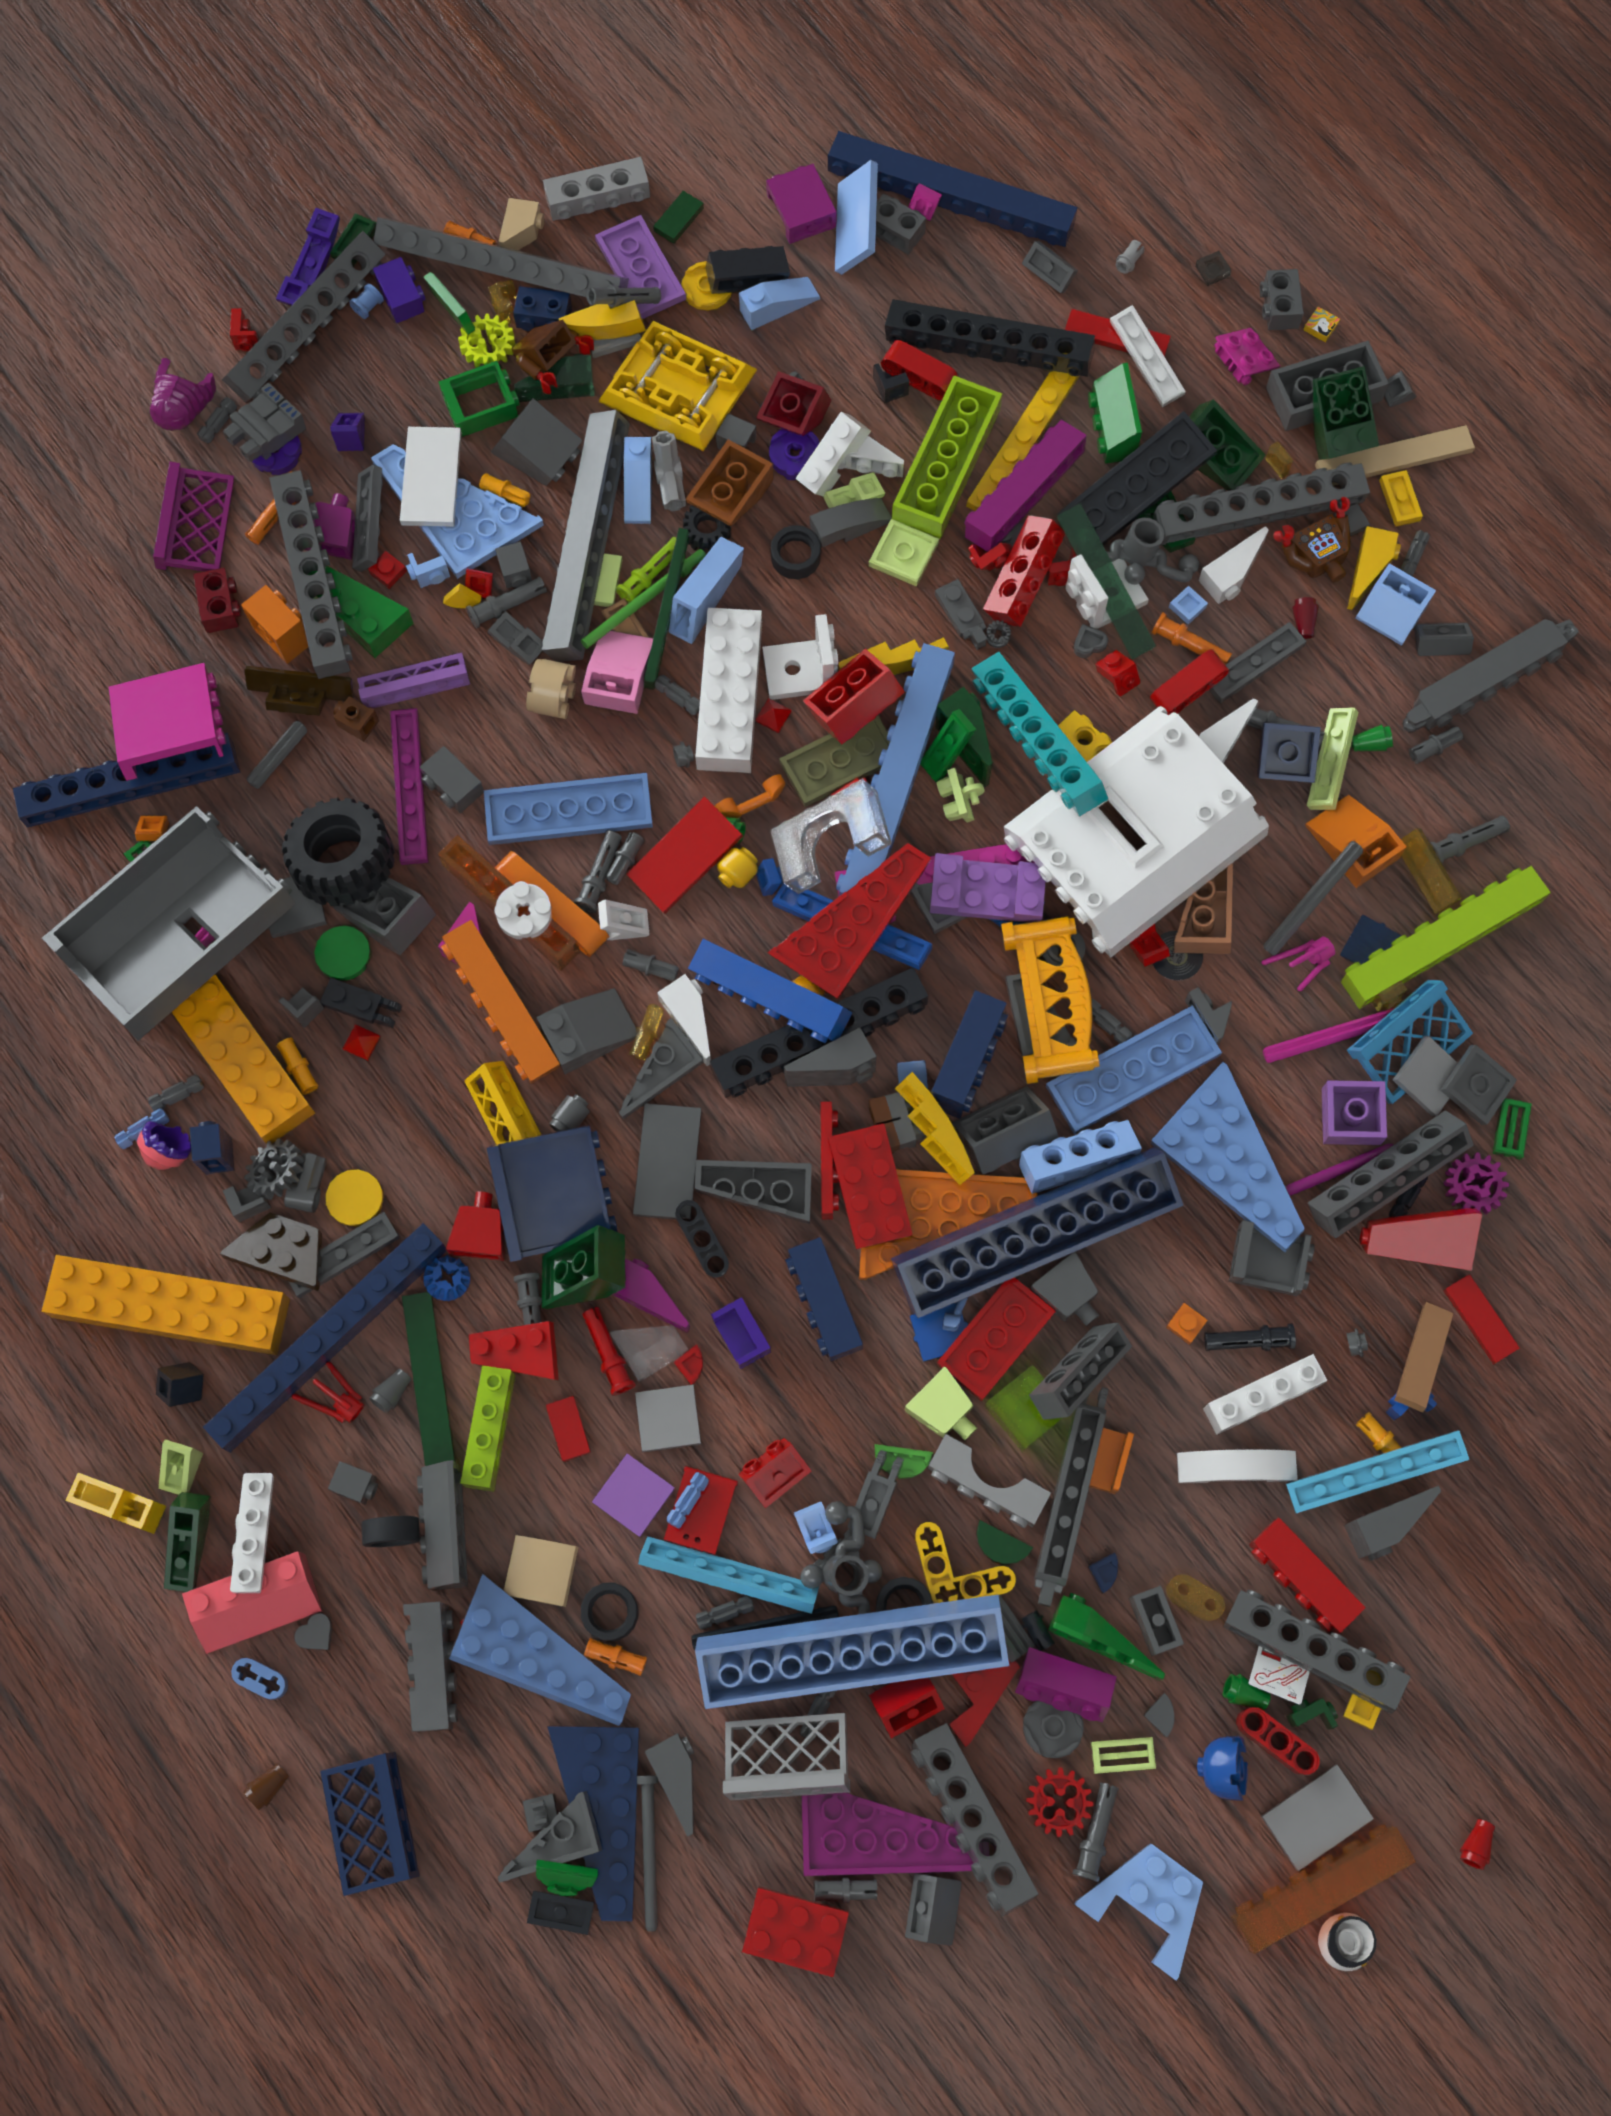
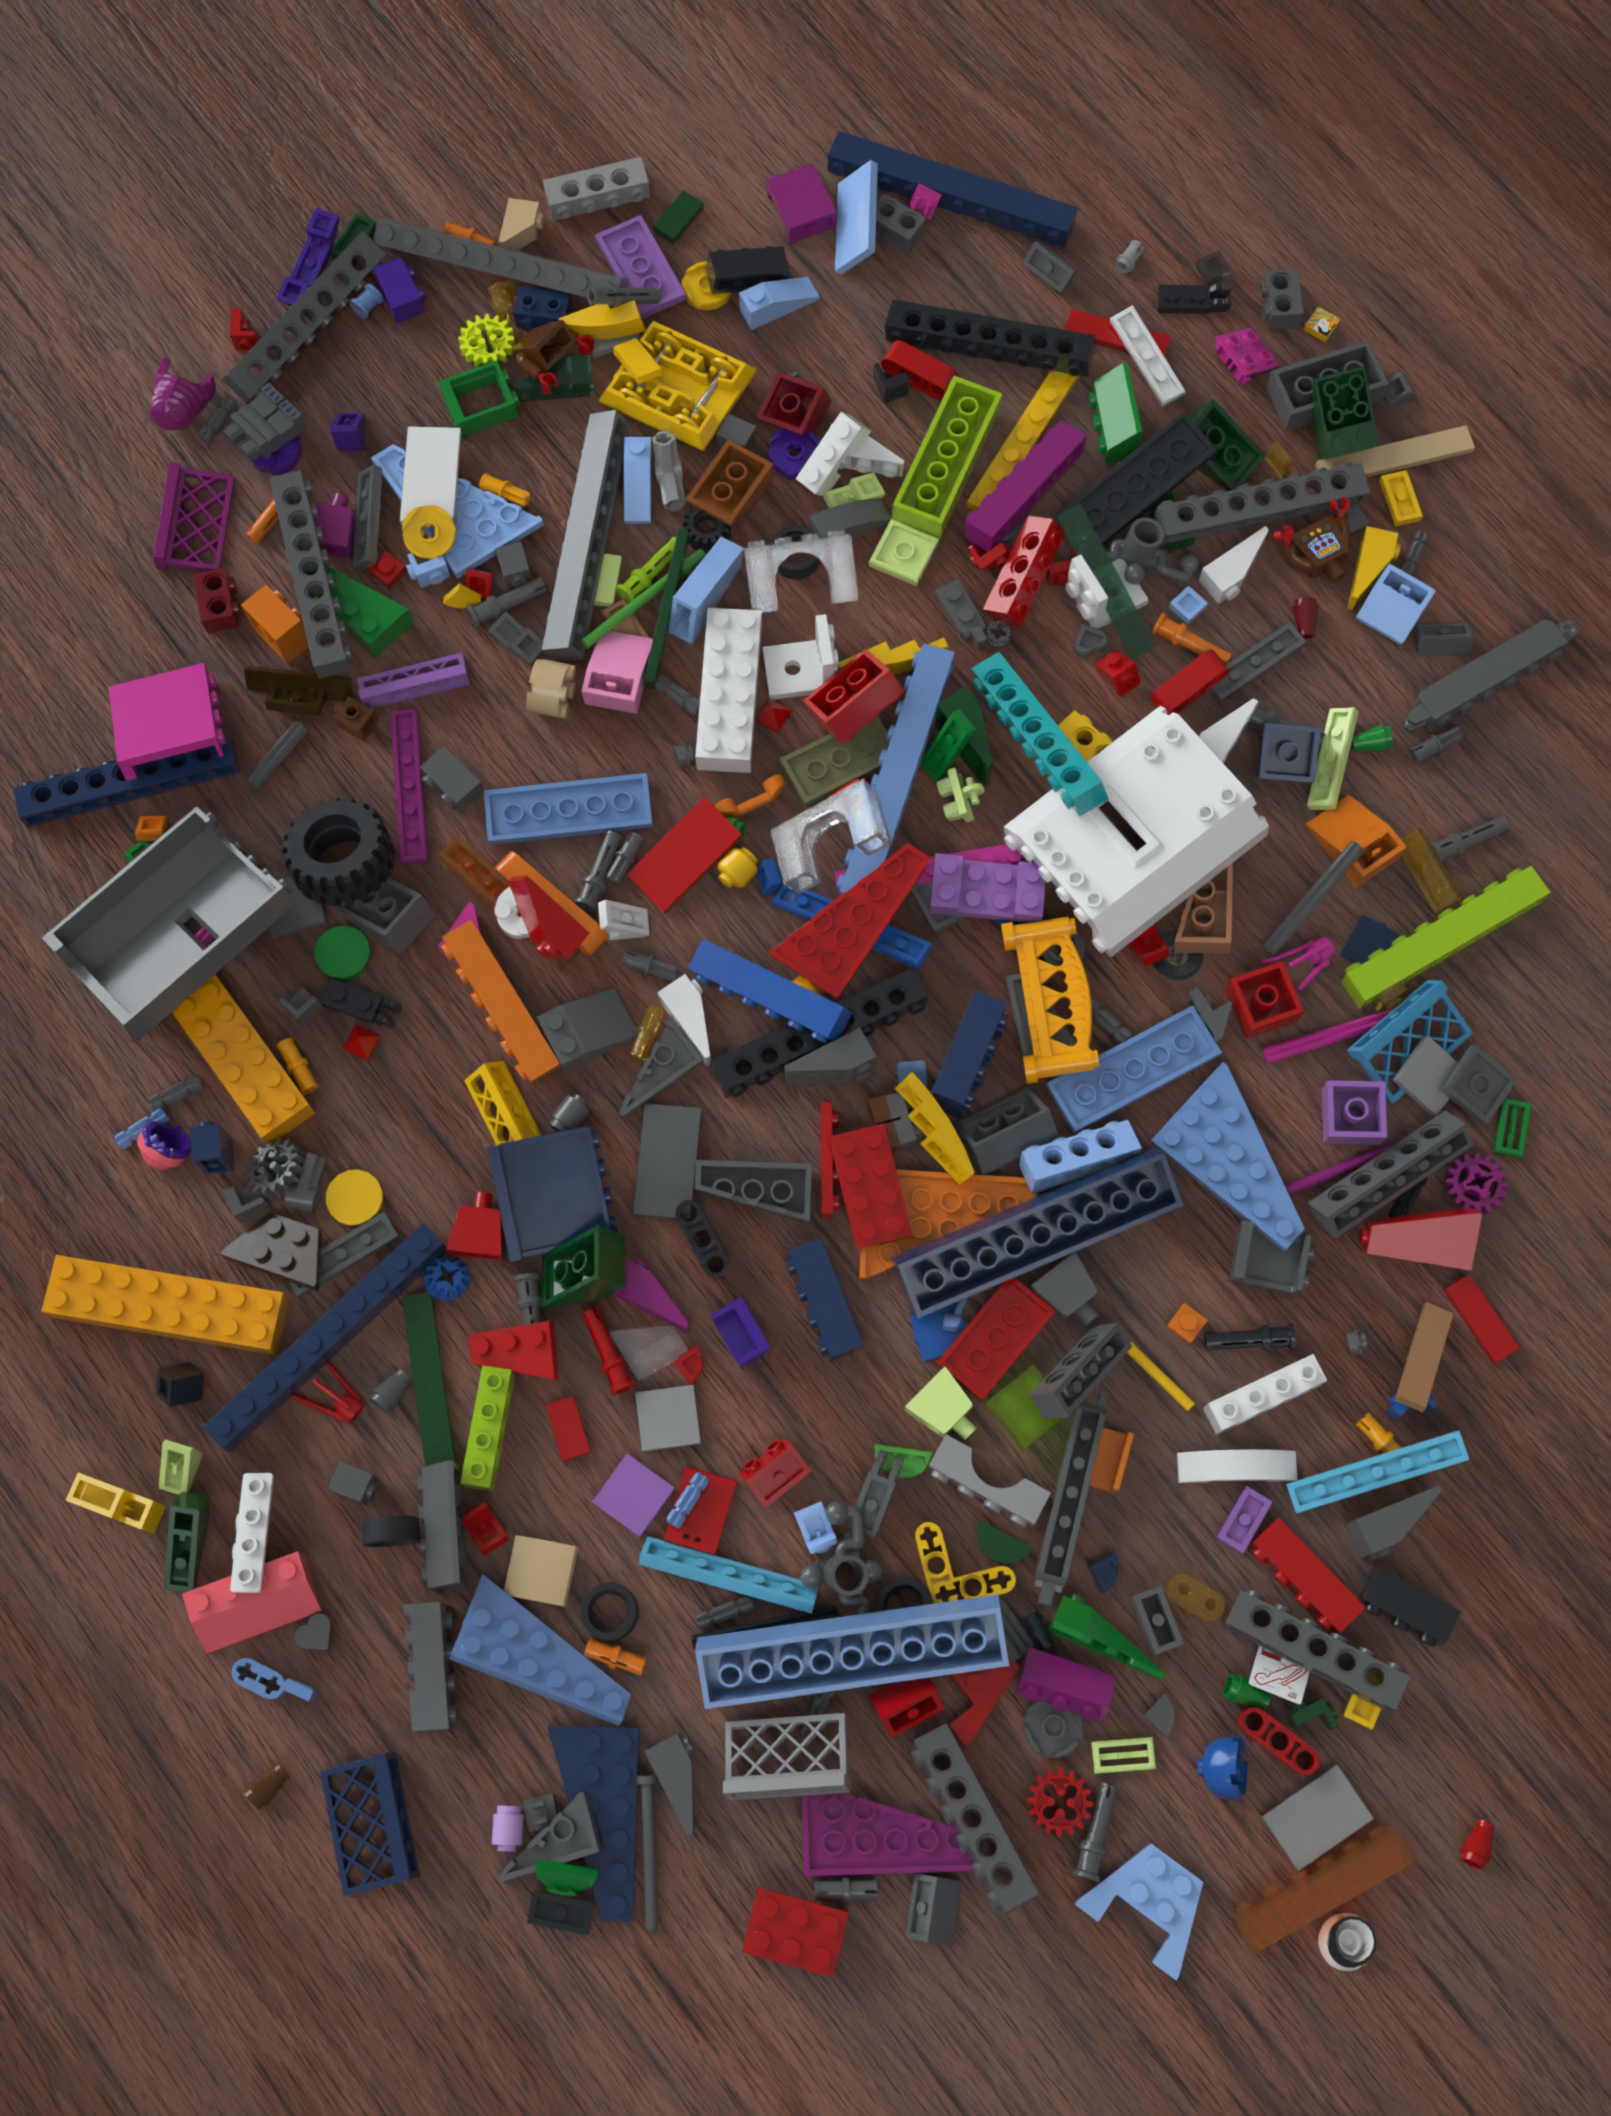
green tile [424,272,475,335] -> none
dark grey slope [491,399,582,486] -> none
none -> medium blue tile [282,1678,319,1702]
none -> yellow plate [402,505,457,560]
none -> red bracket [460,1502,509,1557]
none -> lavender brick [492,1805,524,1851]
none -> red slope [508,875,590,960]
none -> yellow tile [613,338,662,384]
none -> clear arch [743,530,859,613]
none -> yellow bar [1127,1341,1195,1412]
none -> black hinge [1157,284,1231,314]
none -> medium lavender plate [1216,1486,1272,1554]
none -> red brick [1225,961,1304,1039]
none -> black brick [1358,1566,1461,1647]

